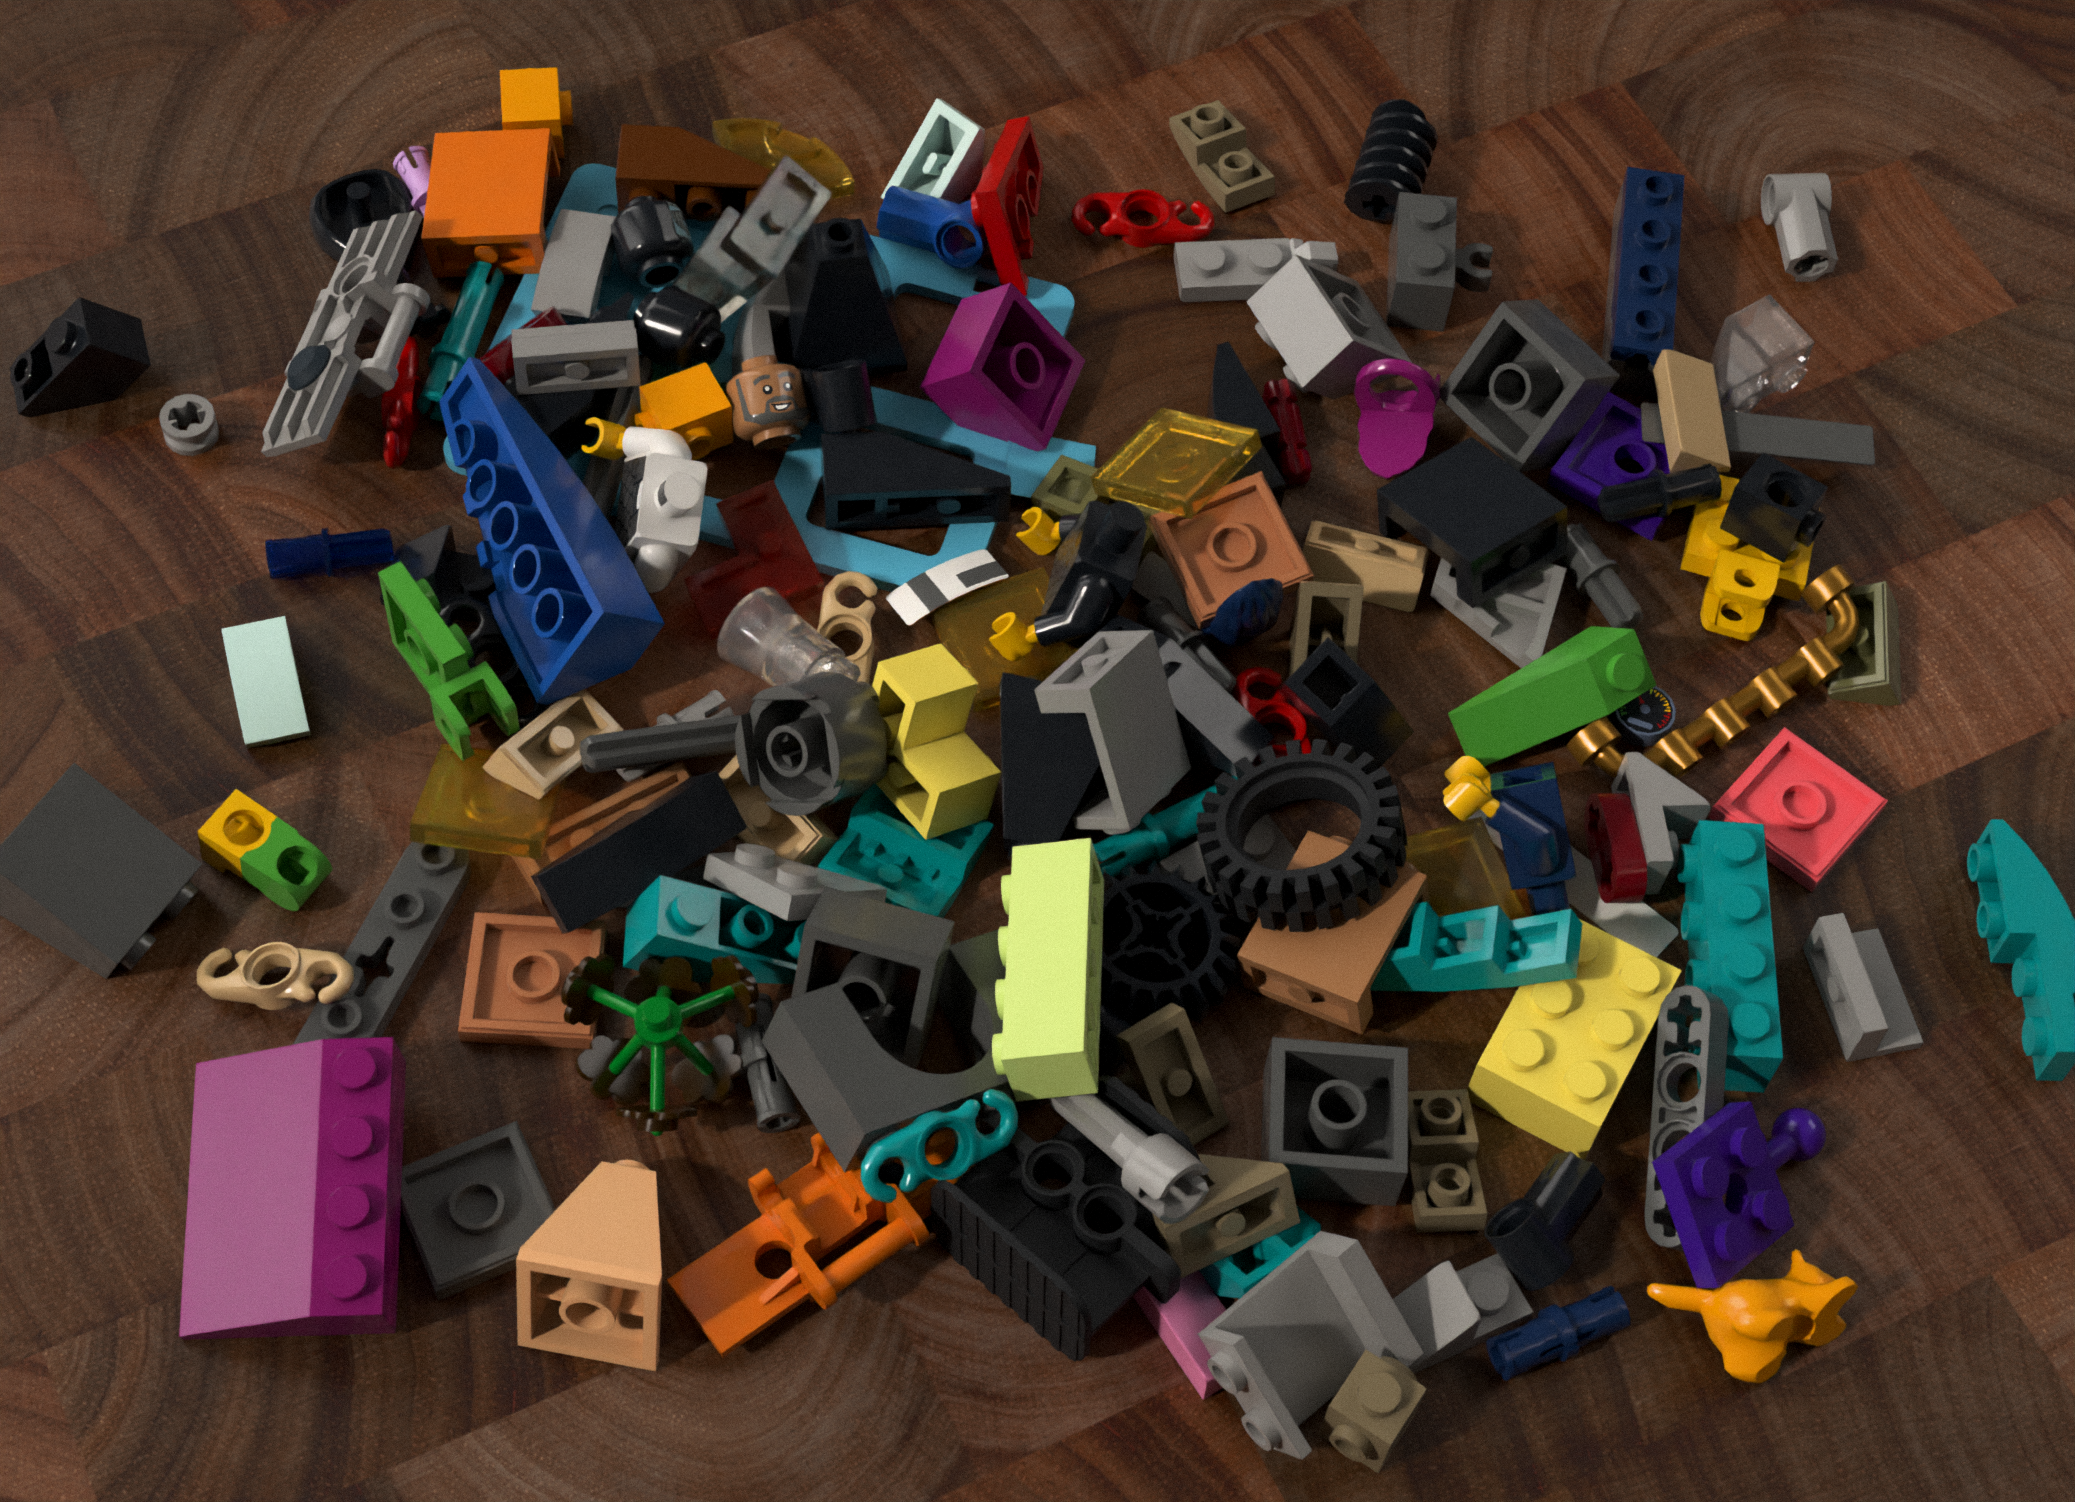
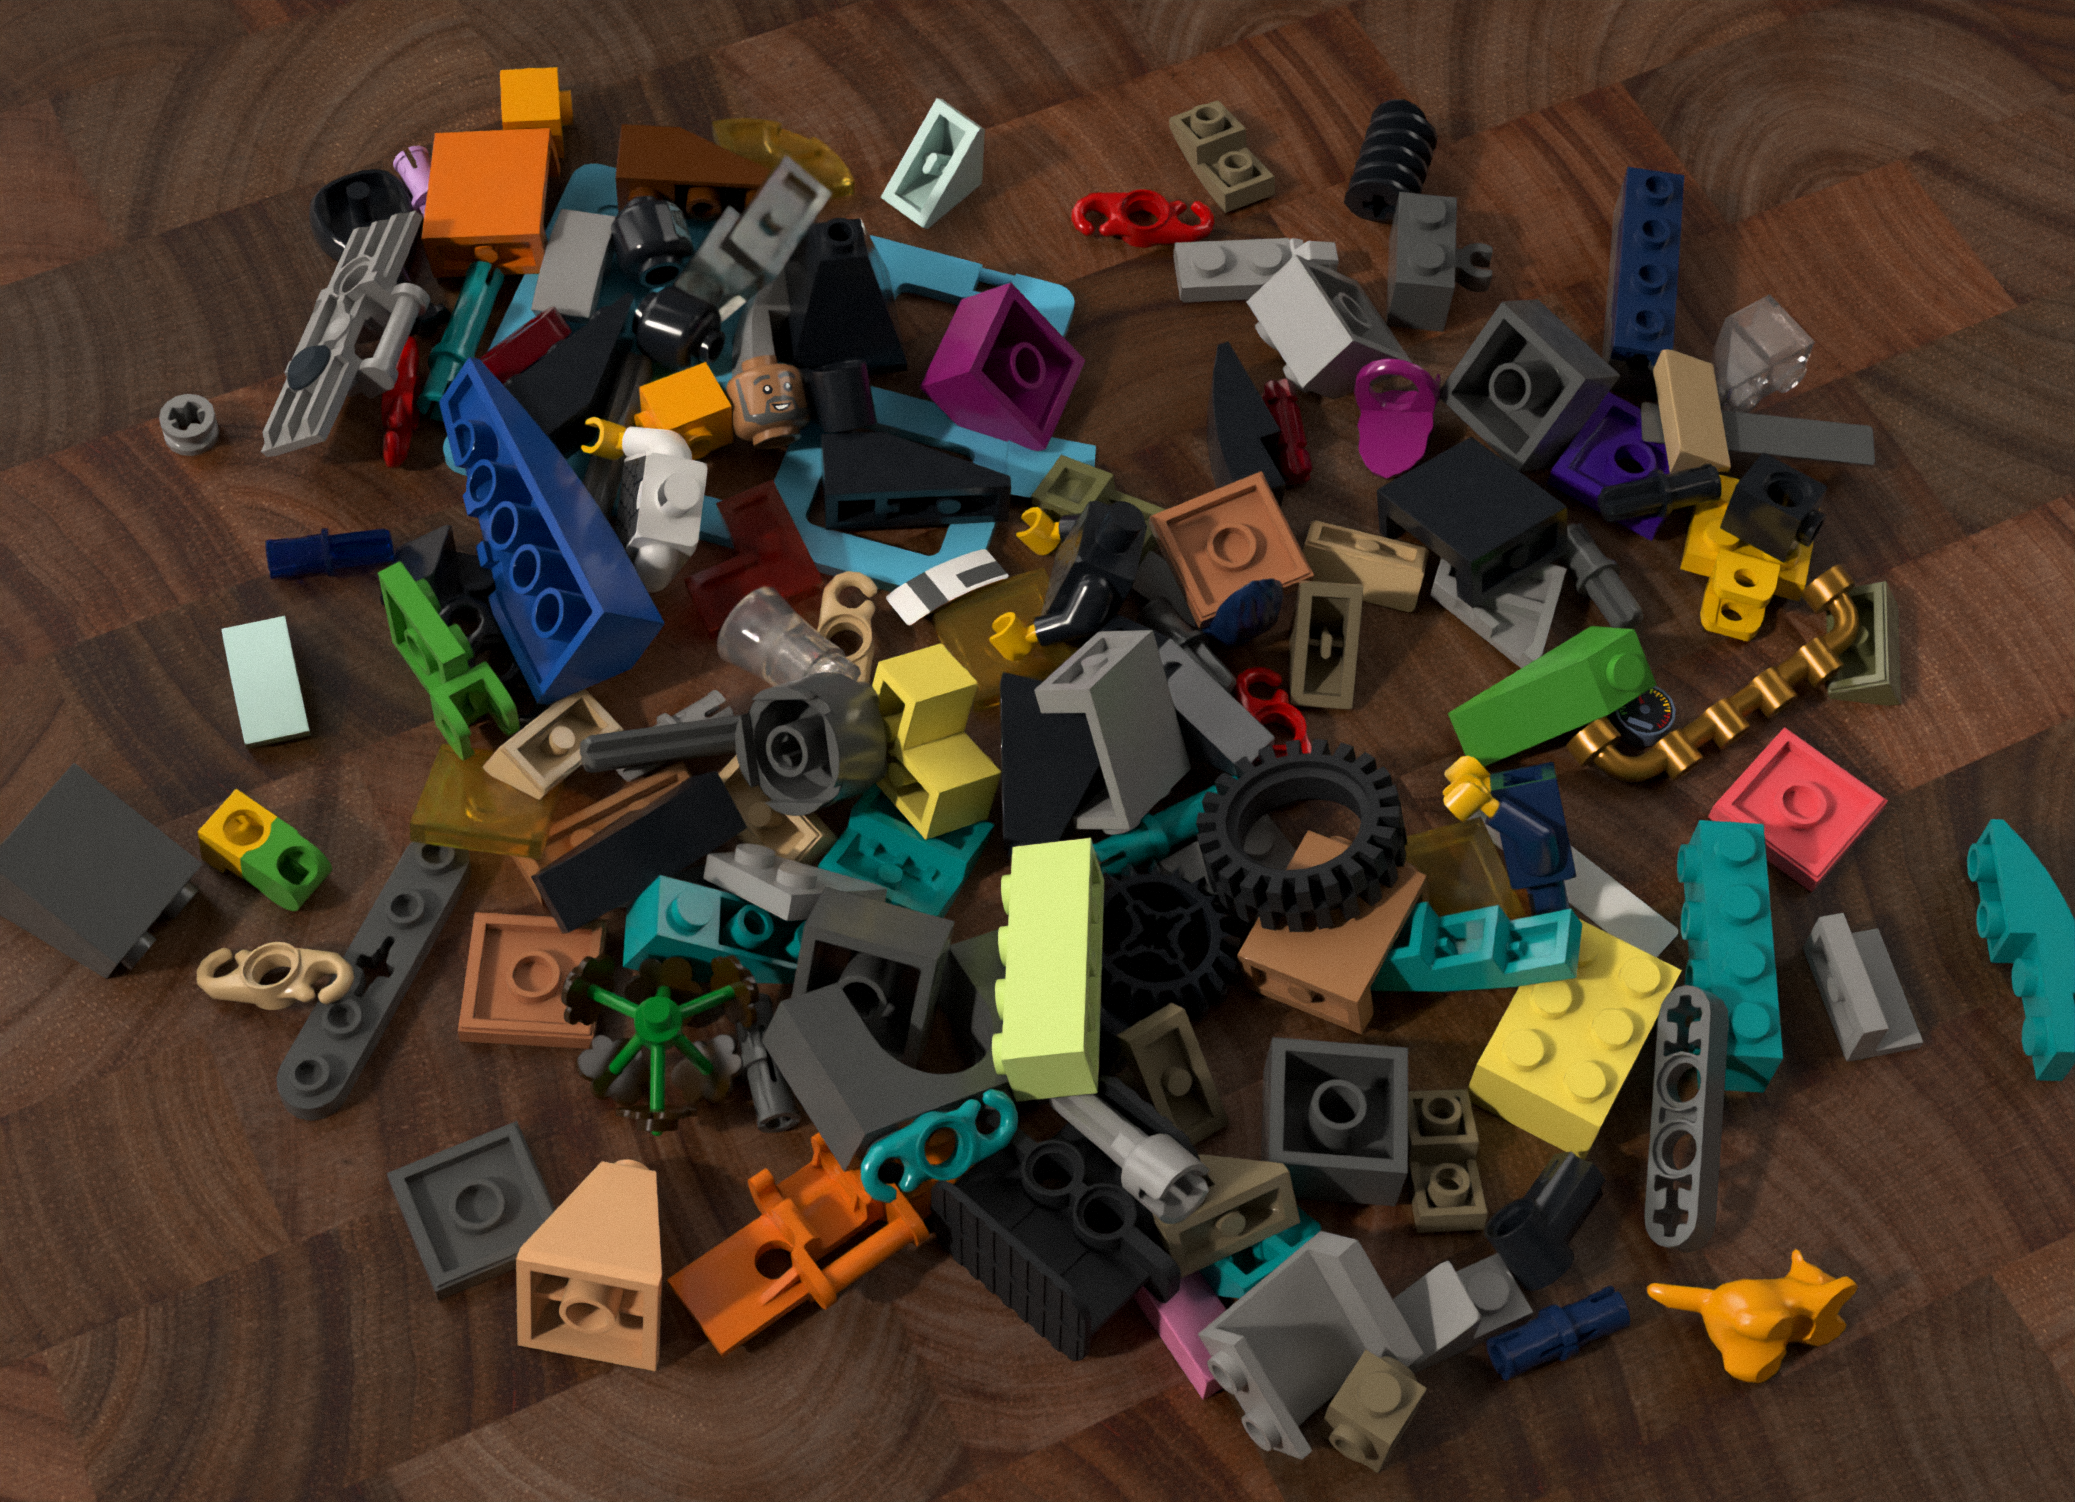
black slope [10,297,151,418] -> none
magenta slope [179,1037,406,1340] -> none
light grey panel [511,320,640,395] -> none
blue piece [876,185,990,269] -> none
red wing [971,116,1044,296] -> none
clear yellow tile [1090,407,1262,519] -> none
black slope [1278,637,1414,769] -> none
dark red beam [1584,793,1648,903] -> none
light grey slope [1611,752,1711,894] -> none
dark purple plate [1652,1101,1826,1288] -> none
light grey piece [1761,173,1838,282] -> none

